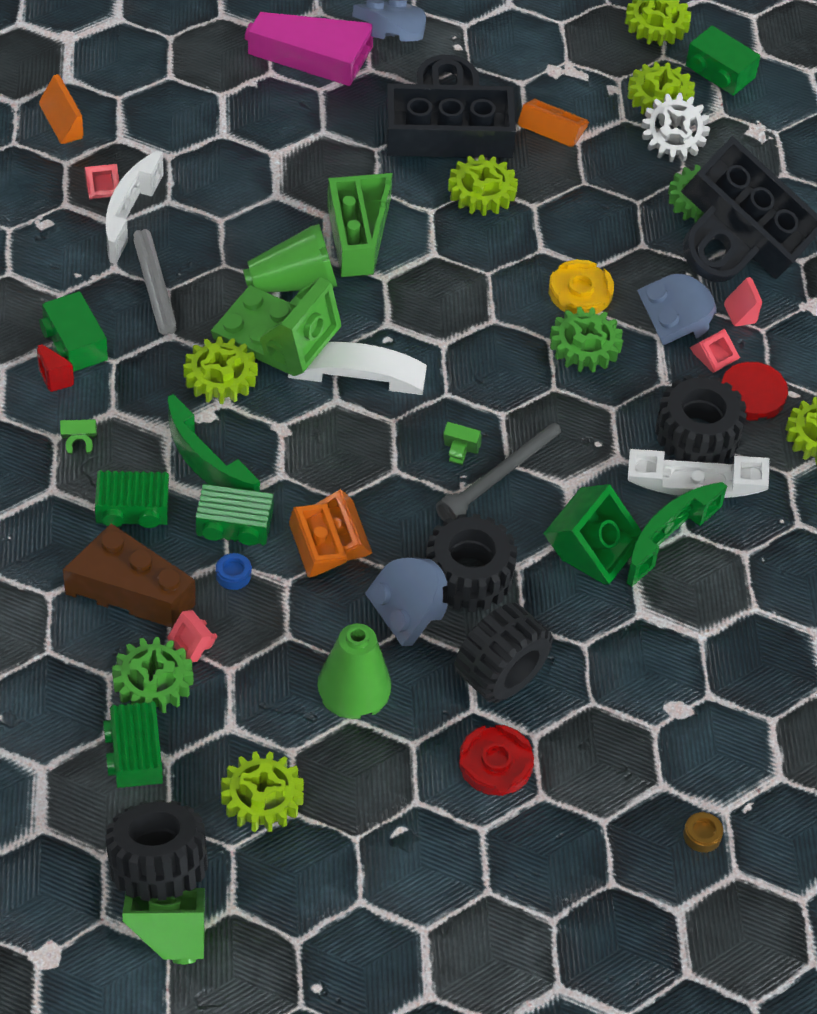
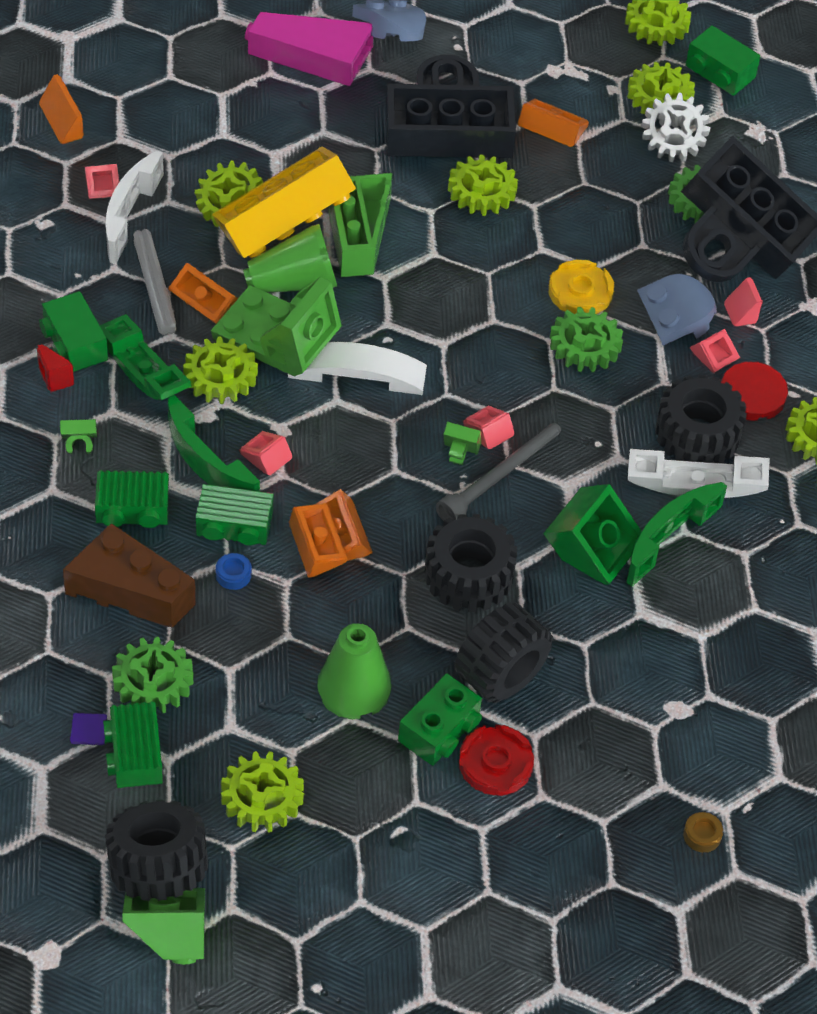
coral tile [167,610,218,663] -> none
sand blue slope [365,557,448,646] -> none
none -> dark purple piece [70,713,107,745]
none -> green slope [100,314,192,400]
none -> orange slope [168,263,238,324]
none -> lime gear [194,161,263,227]
none -> yellow slope [212,146,356,258]
none -> coral slope [239,431,292,475]
none -> green brick [398,673,482,766]
none -> coral slope [463,405,514,449]

